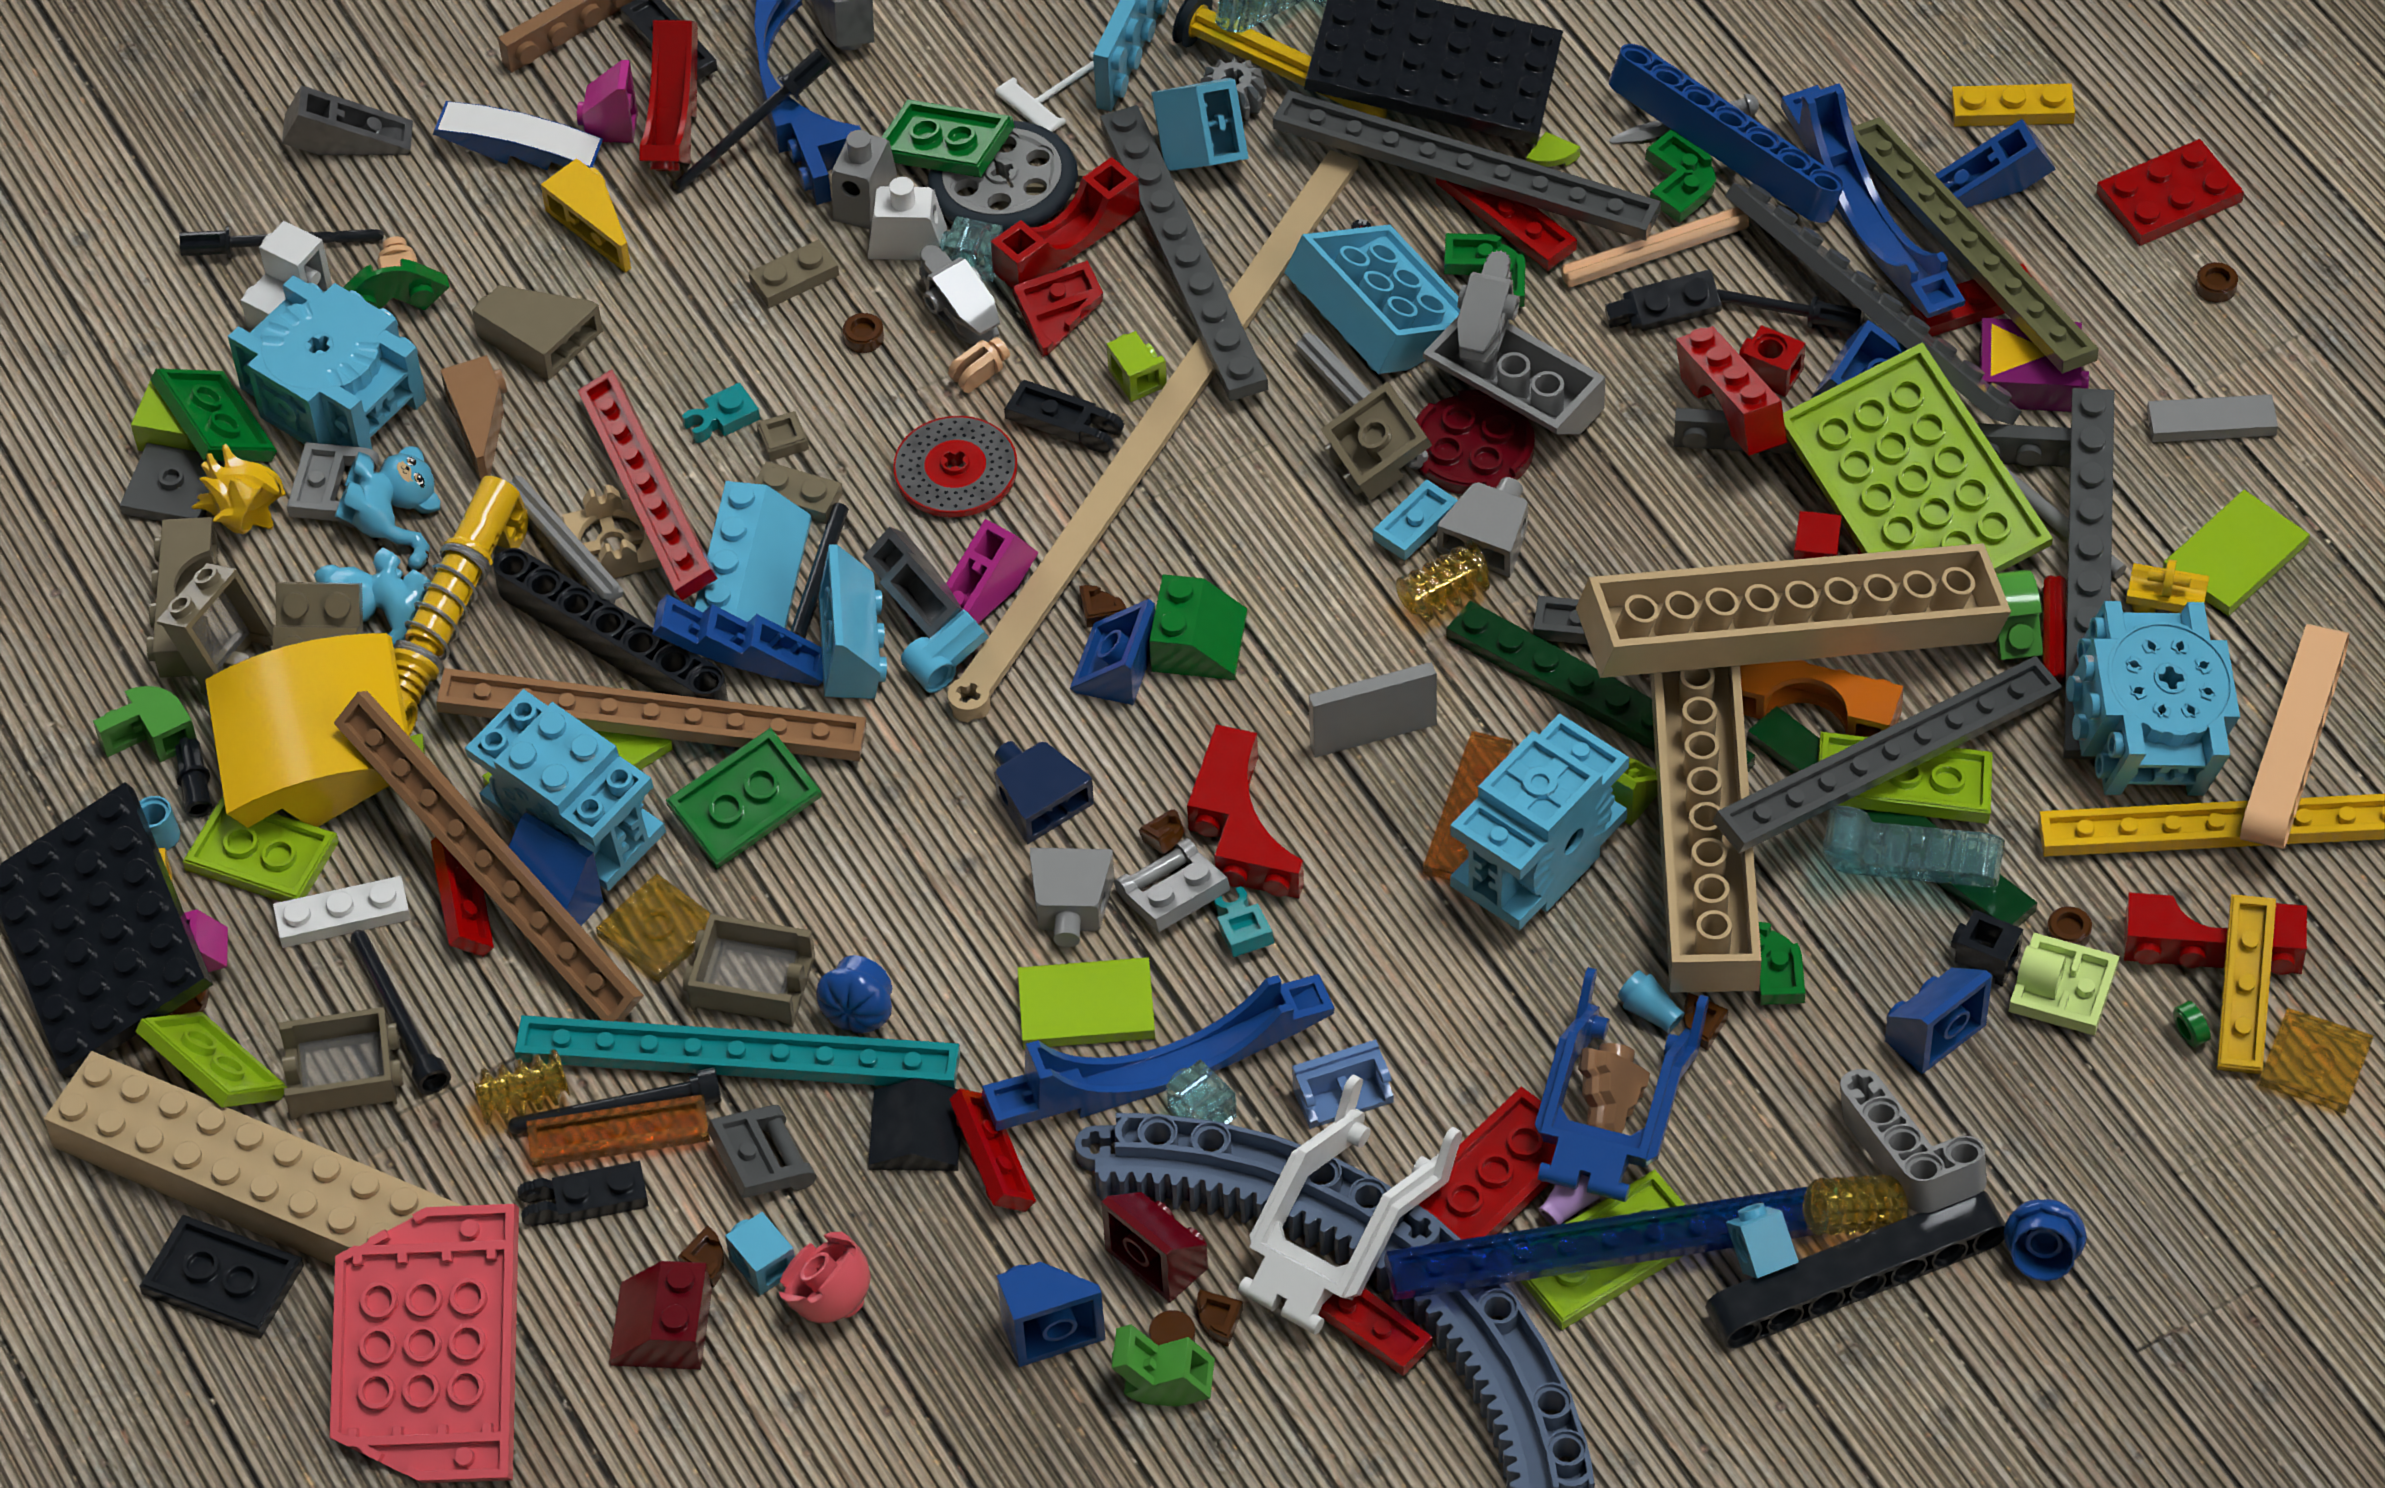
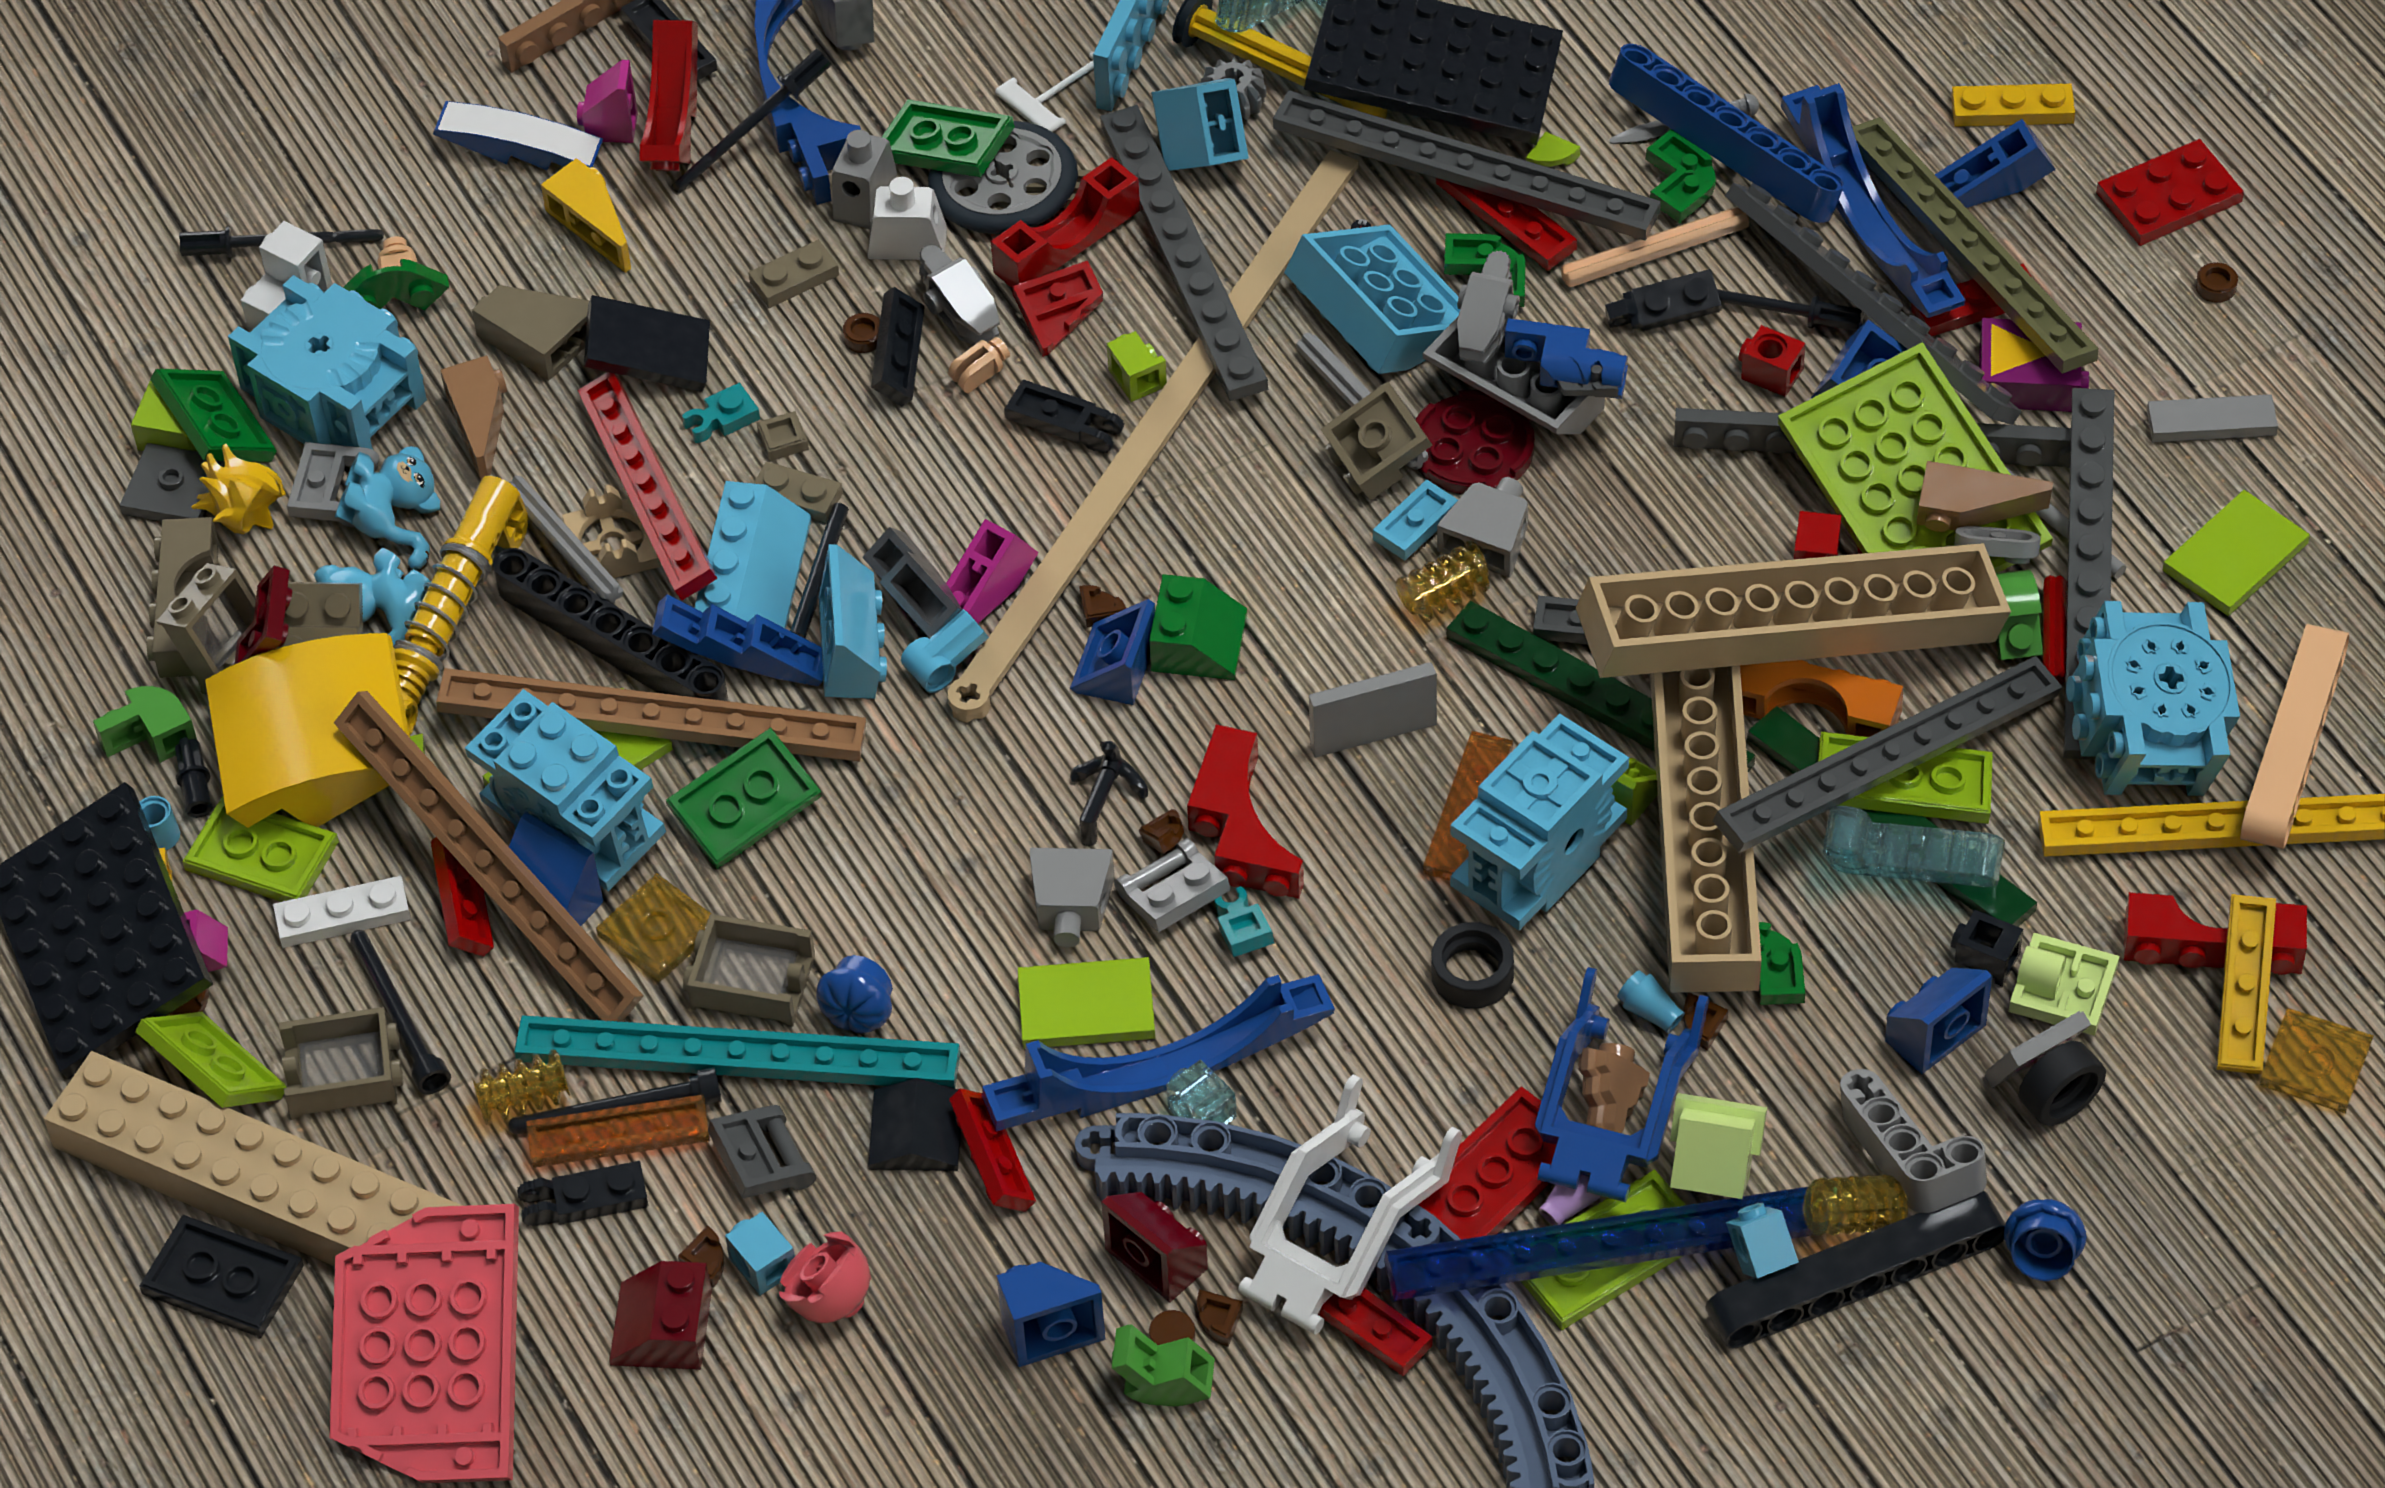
flat silver slope [282,85,413,155] -> none
piece [893,416,1018,517] -> none
clear light blue brick [940,216,1003,282] -> none
dark blue torso [994,741,1094,844] -> none
medium blue hinge [1292,1039,1394,1129] -> none
red arch [1676,326,1787,456] -> none
reddish brown tile [2047,906,2092,946] -> none
yellow hips [2126,559,2209,613] -> none
green tile [2173,1001,2211,1047] -> none
none -> dark red plate [235,565,292,664]
none -> black tile [584,295,710,392]
none -> black plate [871,287,925,407]
none -> black piece [1070,741,1148,846]
none -> black tyre [1431,922,1514,1009]
none -> blue plate [1505,318,1628,399]
none -> yellowish green plate [1670,1093,1767,1199]
none -> medium nougat slope [1916,461,2053,532]
none -> light grey plate [1954,526,2041,564]
none -> light grey tile [1984,1011,2091,1088]
none -> black tyre [2018,1041,2106,1126]

